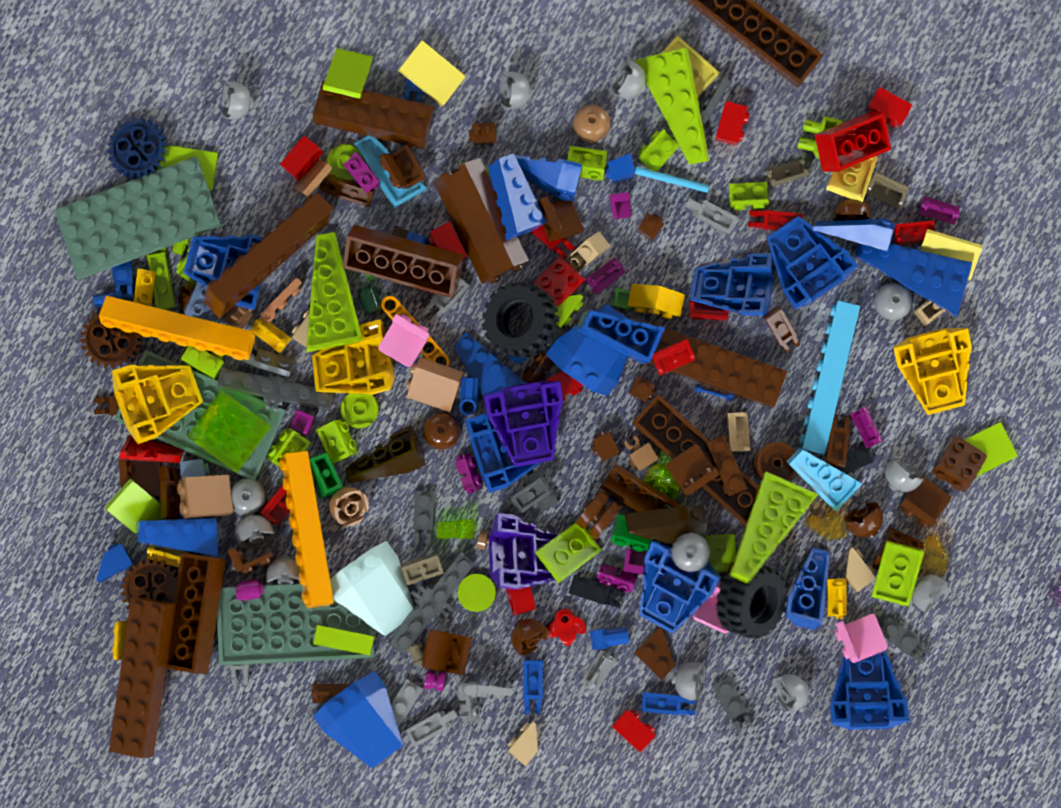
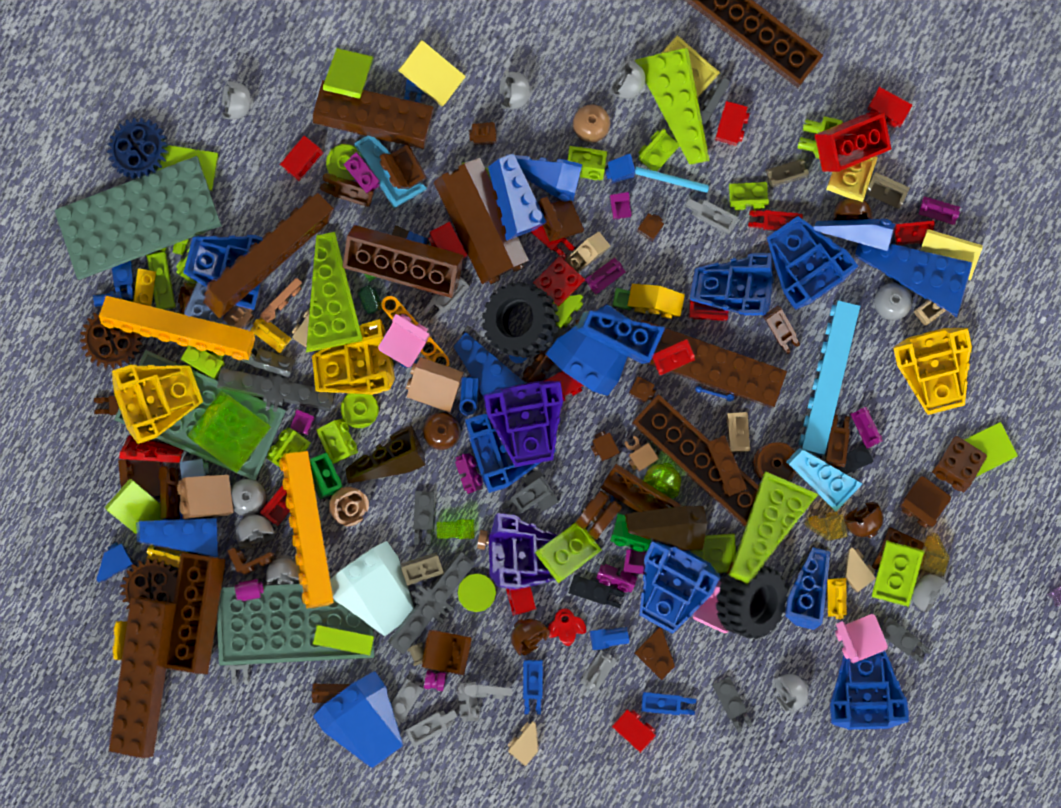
medium nougat tile [294,160,332,197] -> none
reddish brown bracket [665,444,720,497] -> none
light grey cylinder [672,533,711,572] -> none
light grey cylinder [672,662,705,701] -> none
light grey cylinder [885,455,924,492] -> none

